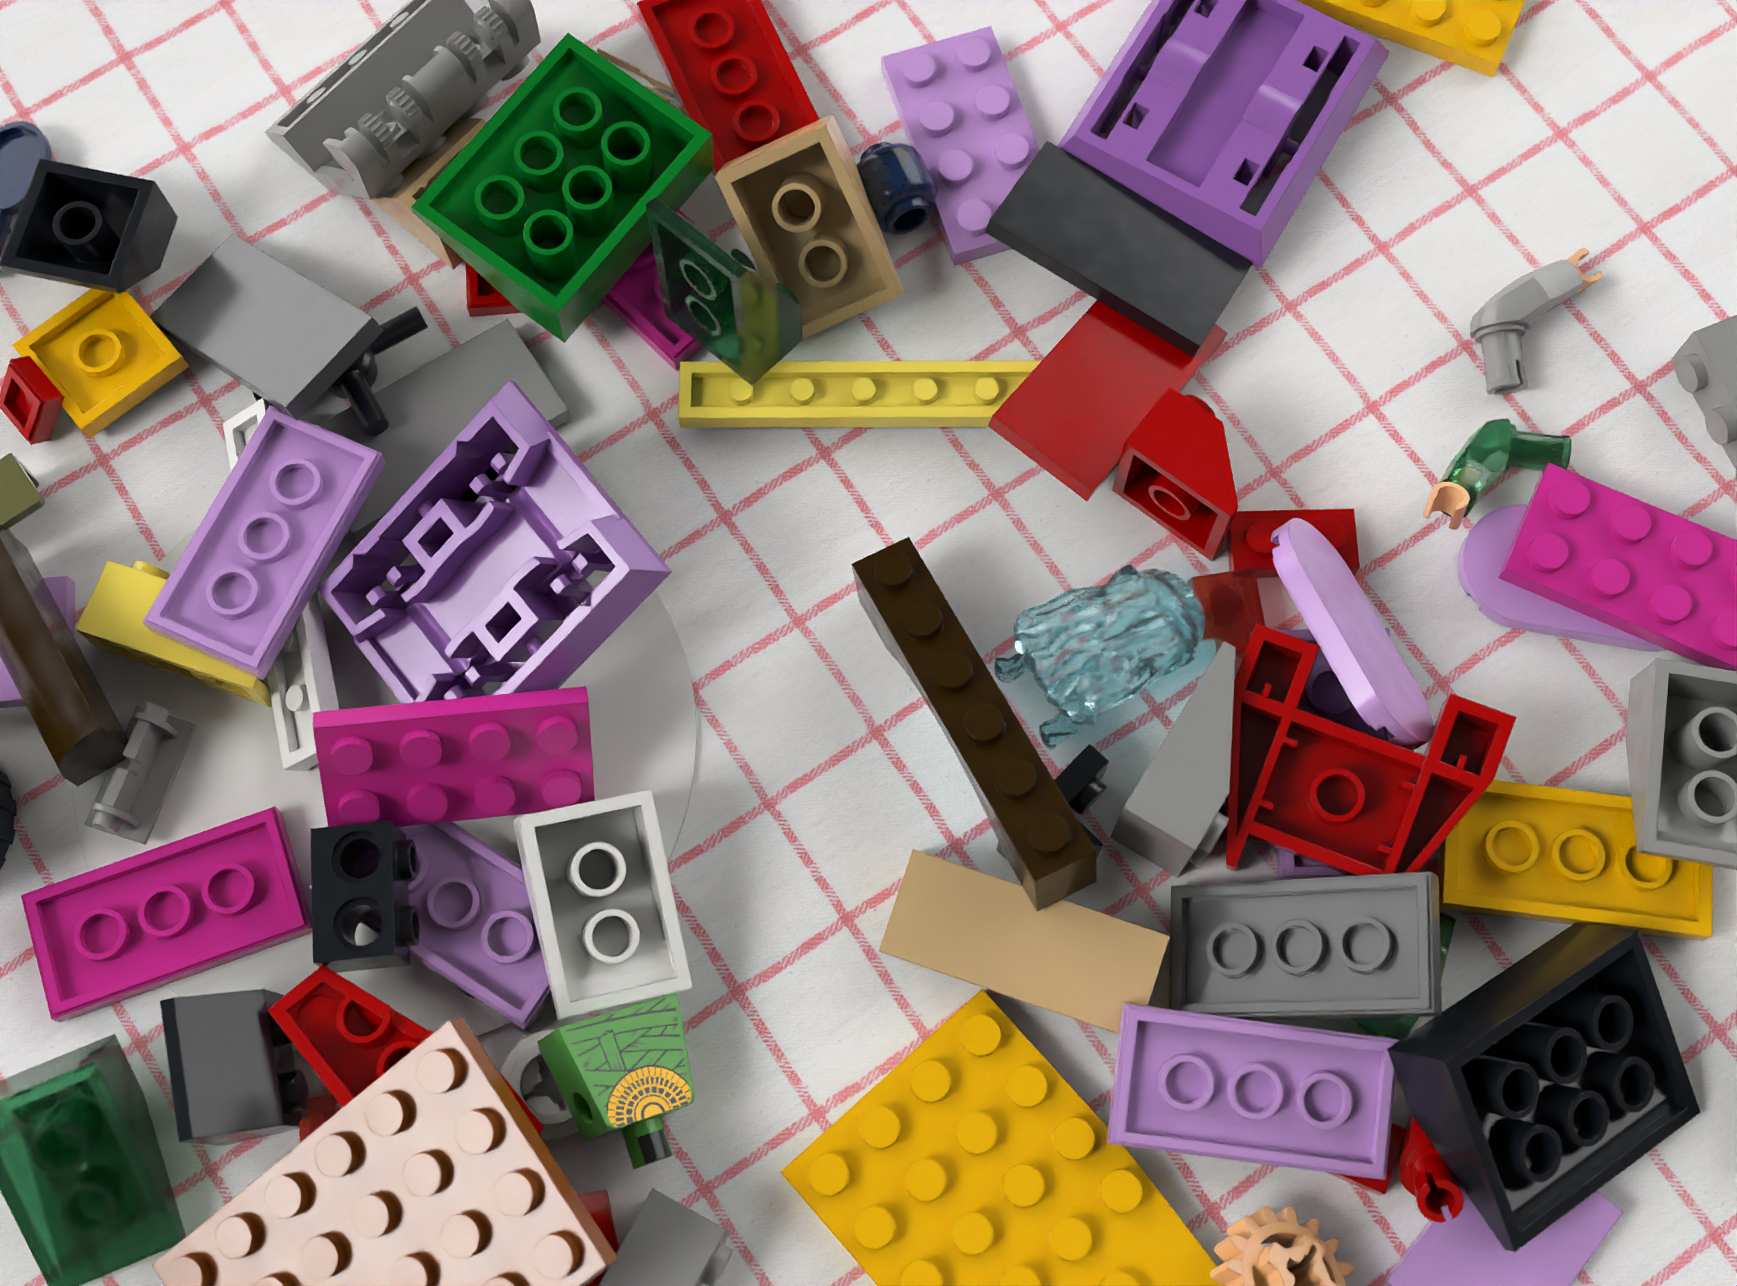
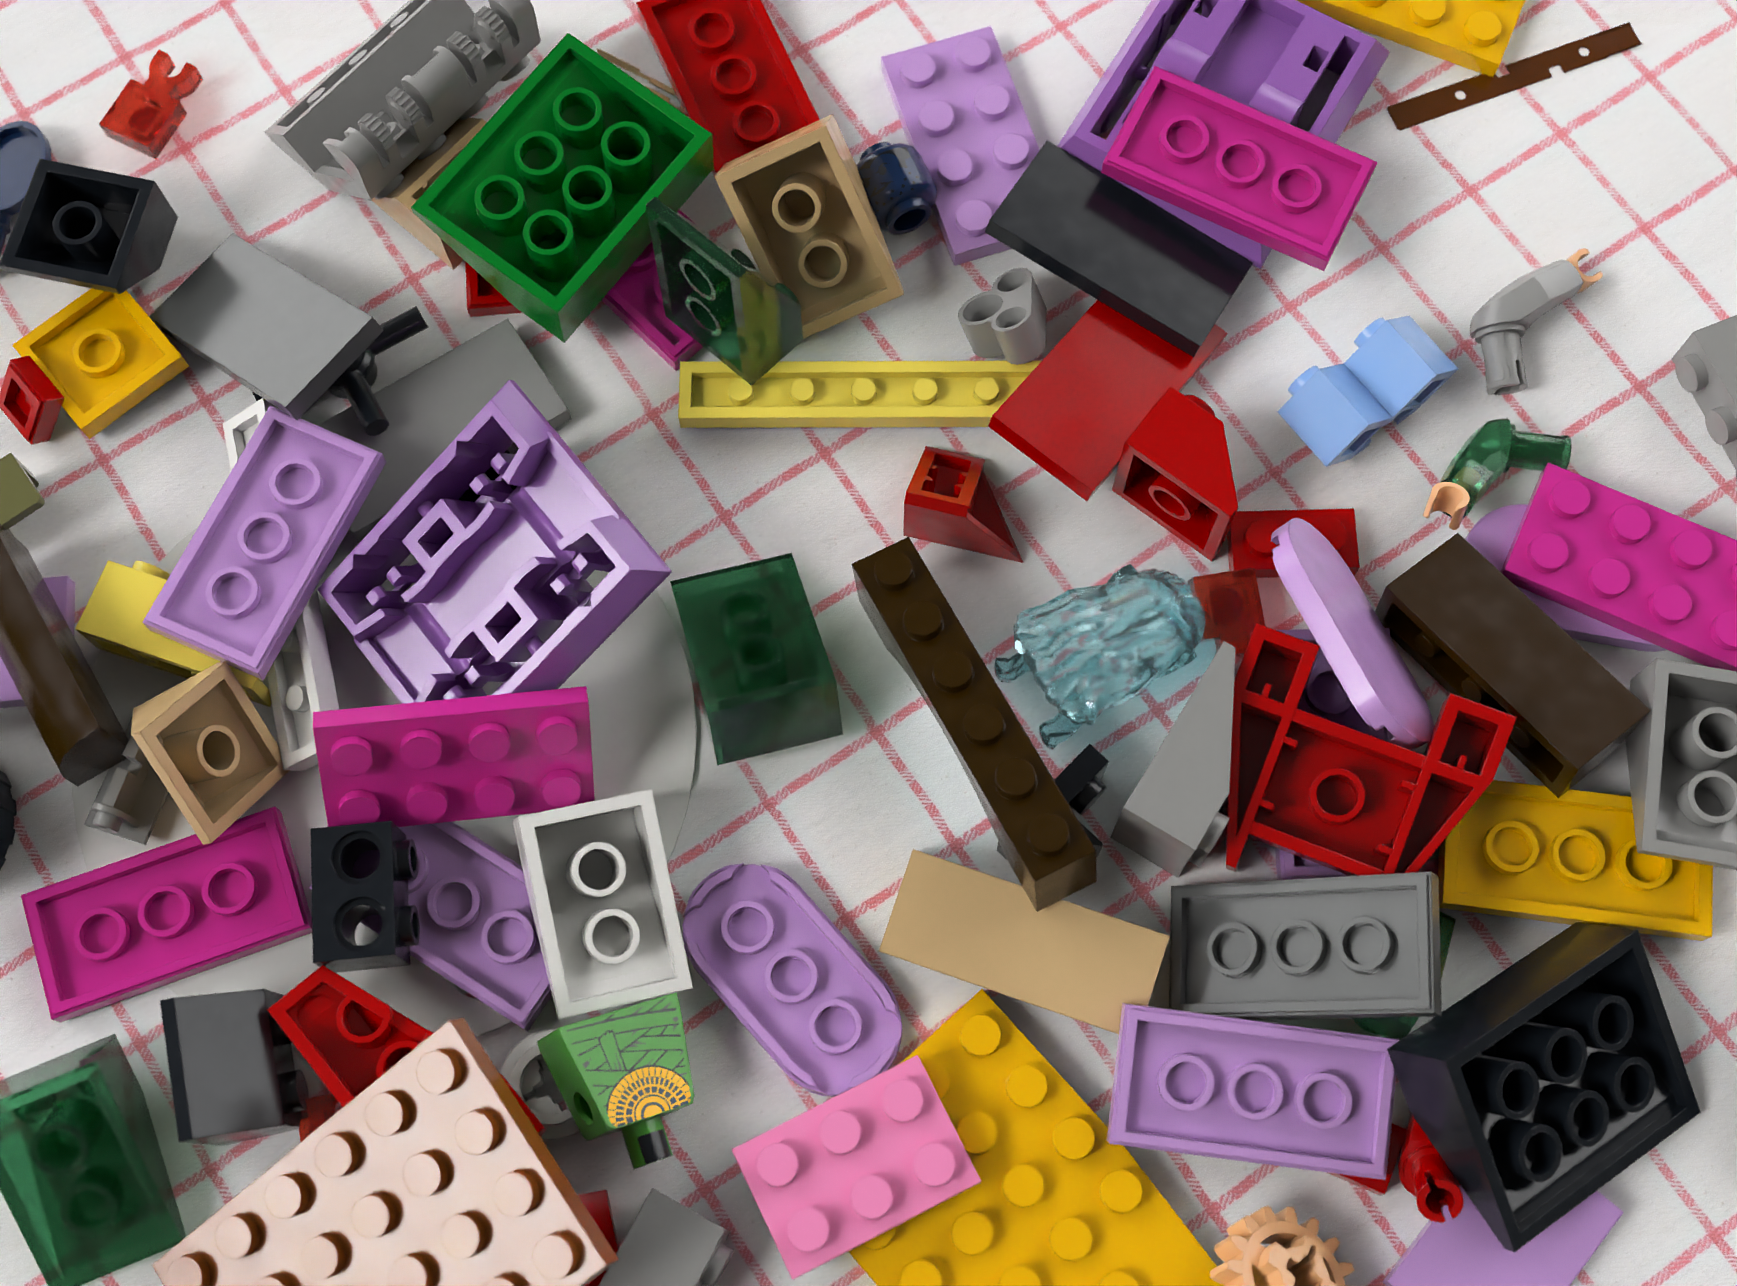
none -> clear red plate [99,50,203,159]
none -> tan slope [131,661,290,845]
none -> clear green slope [670,553,843,765]
none -> lavender tile [683,863,902,1097]
none -> bright pink plate [731,1055,981,1280]
none -> red slope [903,446,1024,563]
none -> light grey piece [958,268,1046,365]
none -> dark pink tile [1101,66,1378,271]
none -> light blue brick [1278,316,1458,467]
none -> dark brown brick [1375,533,1651,798]
none -> reddish brown piece [1387,22,1642,130]

